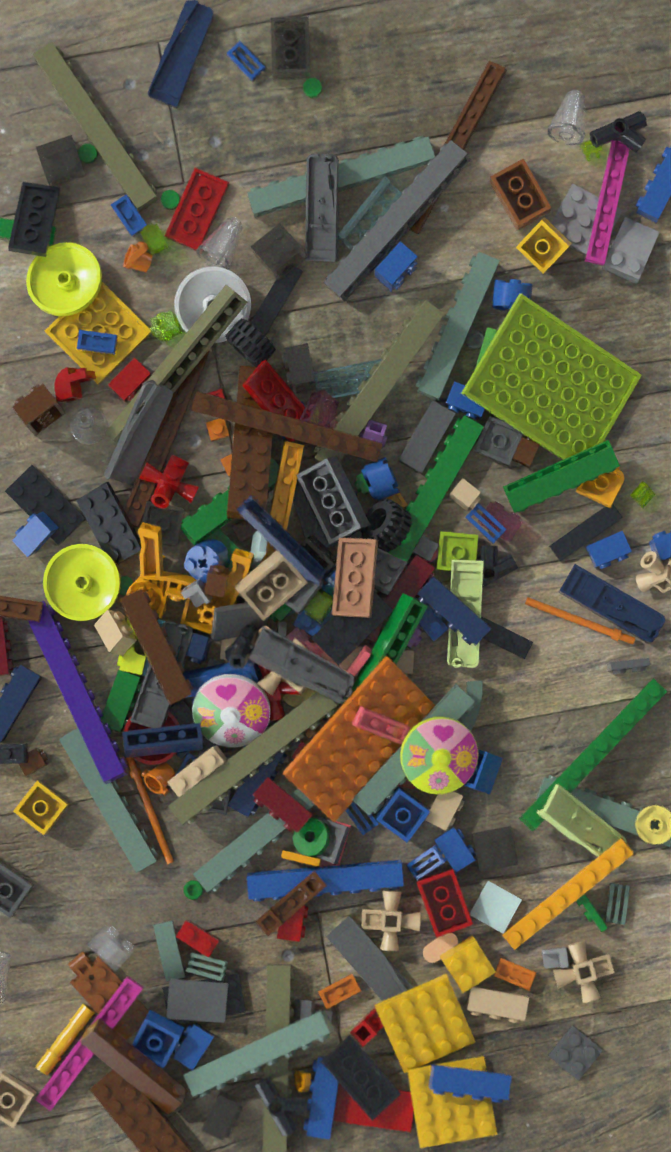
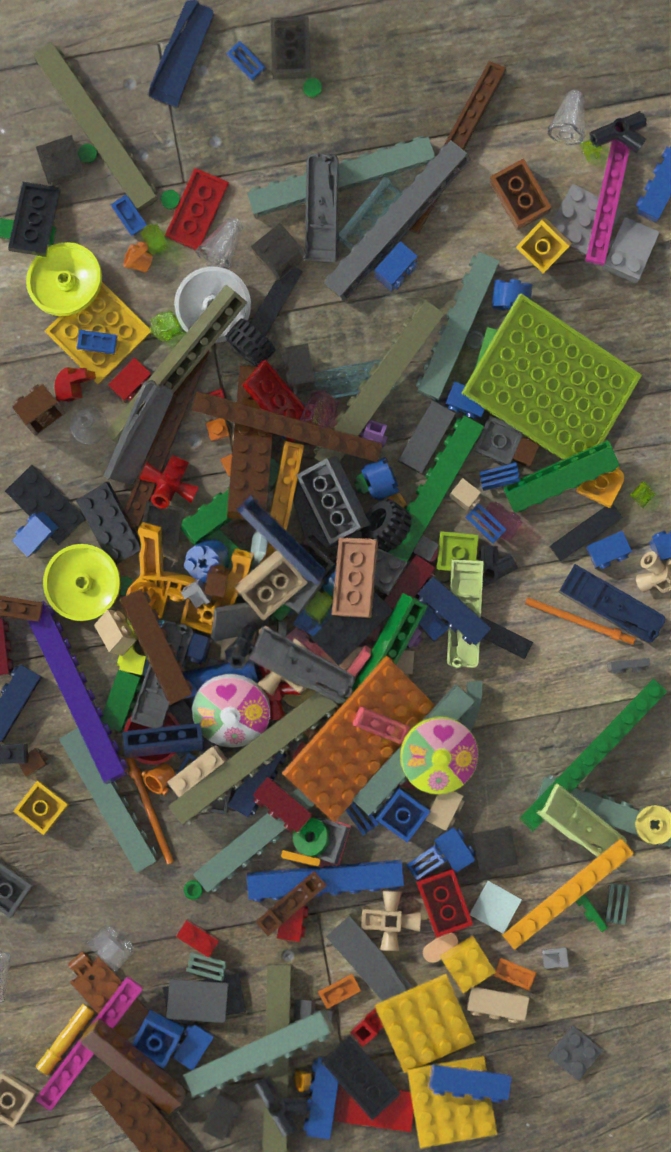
sand green slope [153,920,185,981] -> none
blue brick [464,749,503,795] -> none
tan brick [553,941,614,1003] -> none
none -> blue tile [480,463,520,491]

